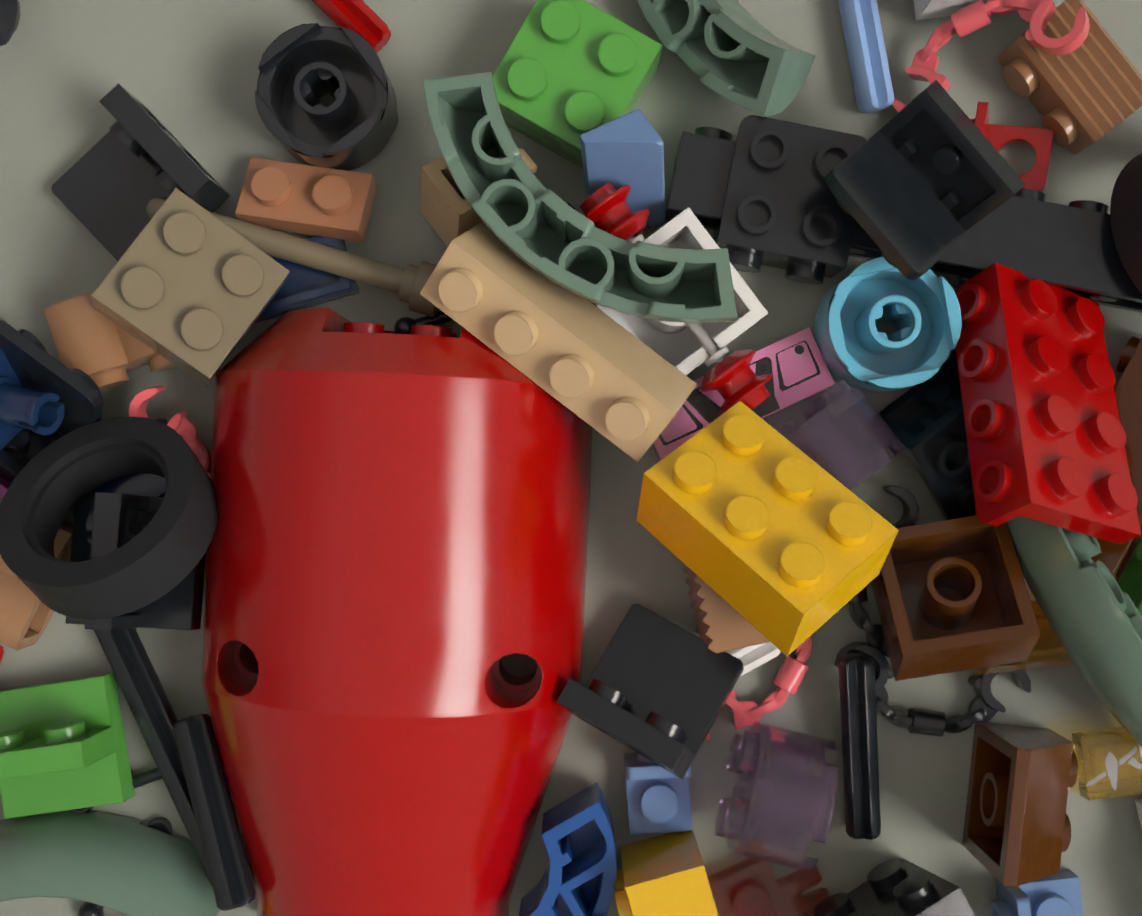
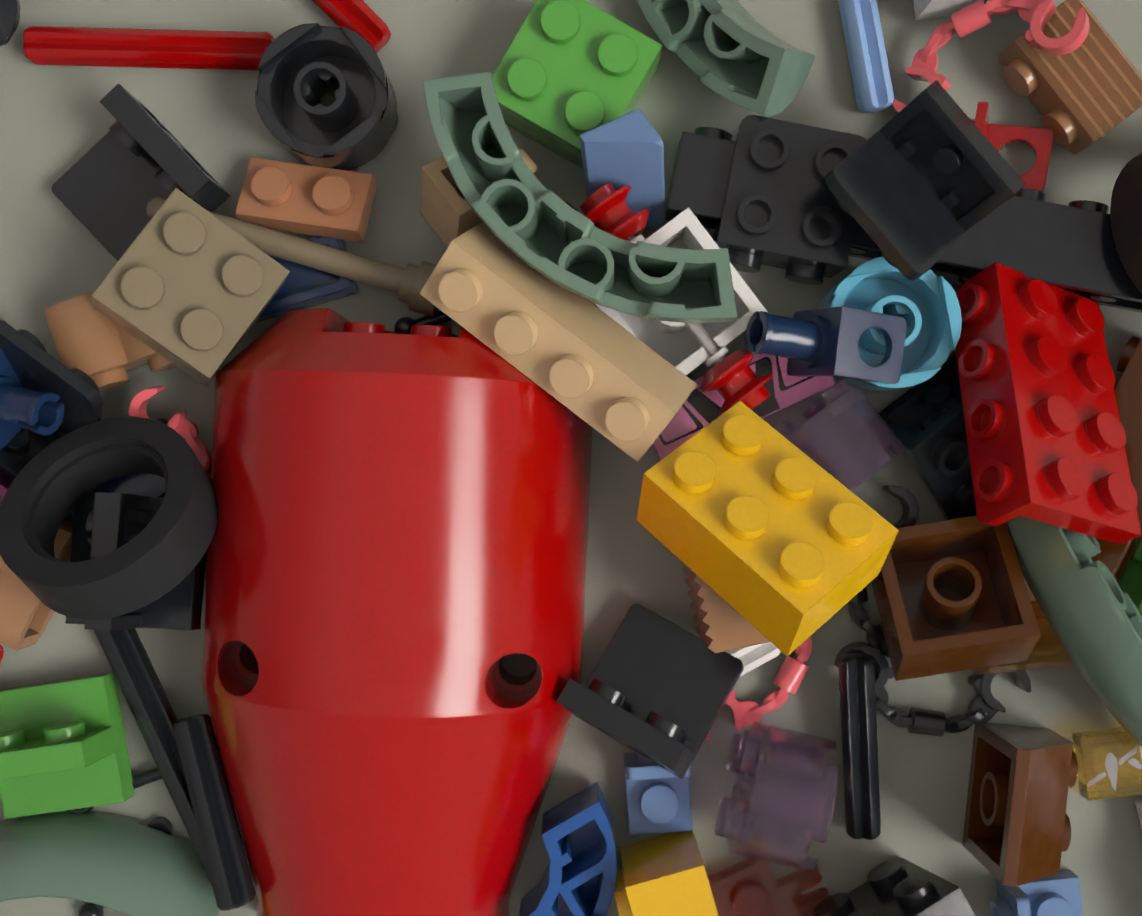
none -> red axle [23,26,275,70]
none -> dark blue bracket [745,306,907,384]

